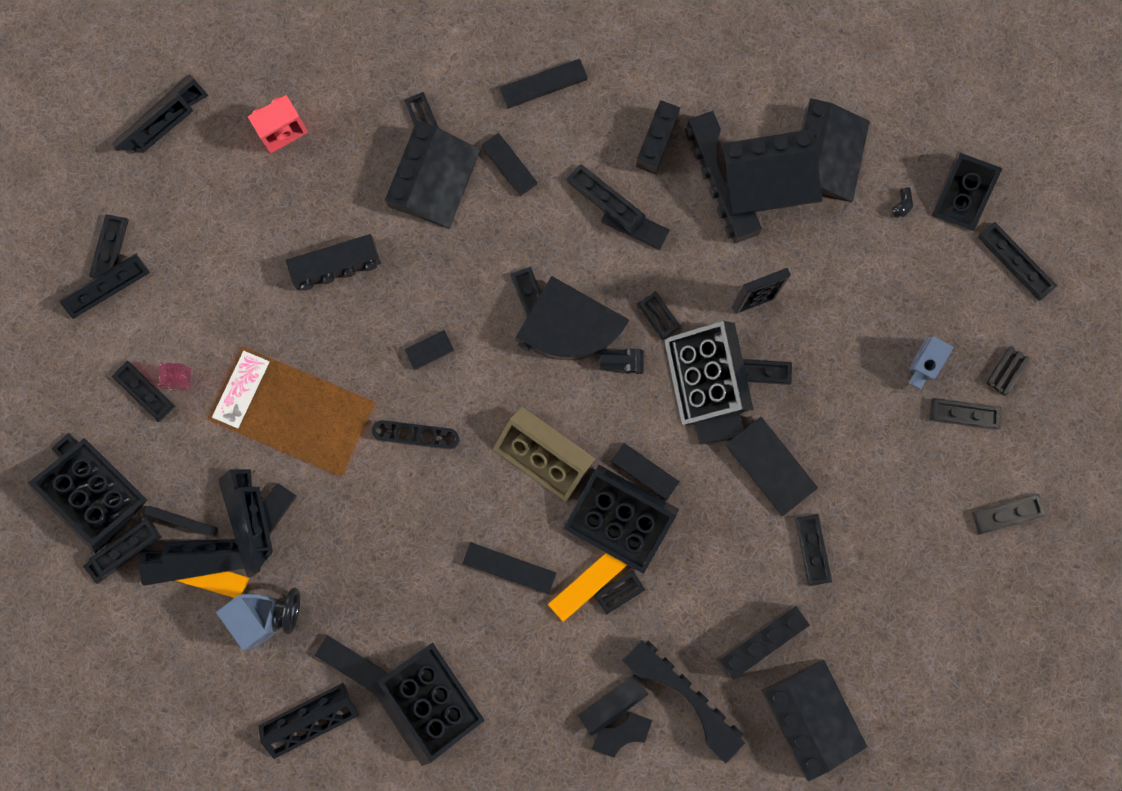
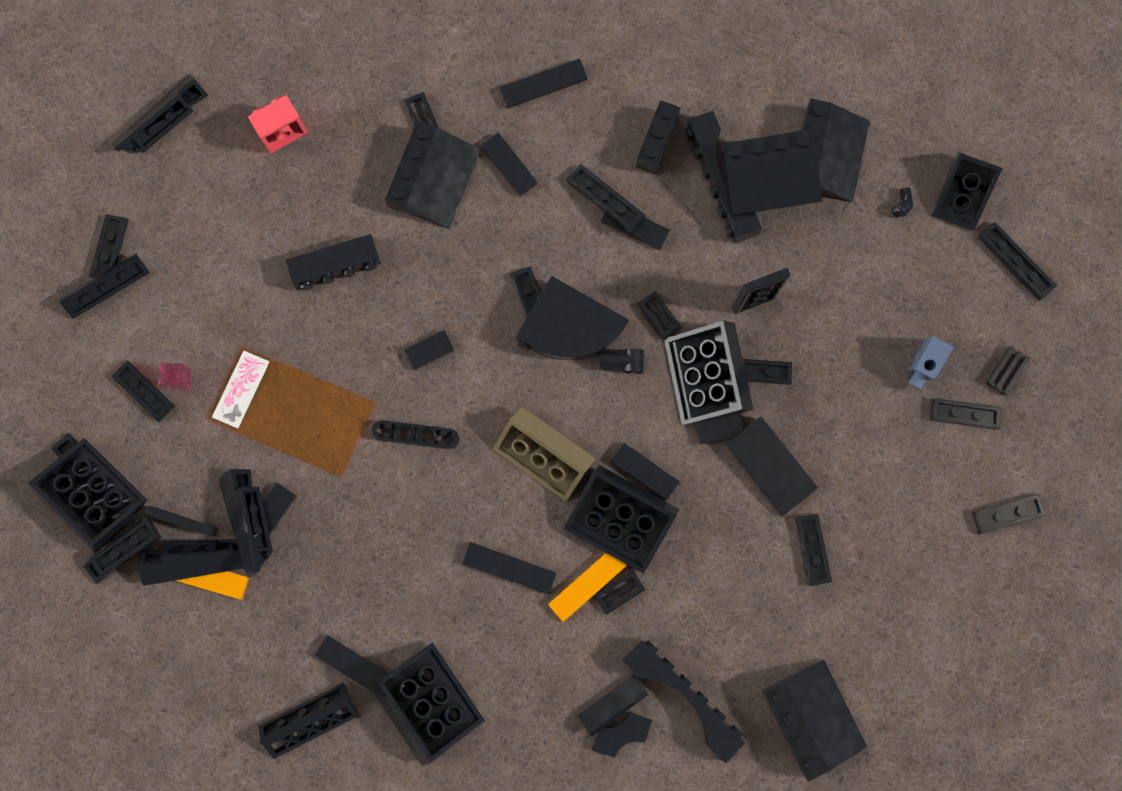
sand blue piece [216,587,300,651] -> none
black brick [717,606,810,680] -> none

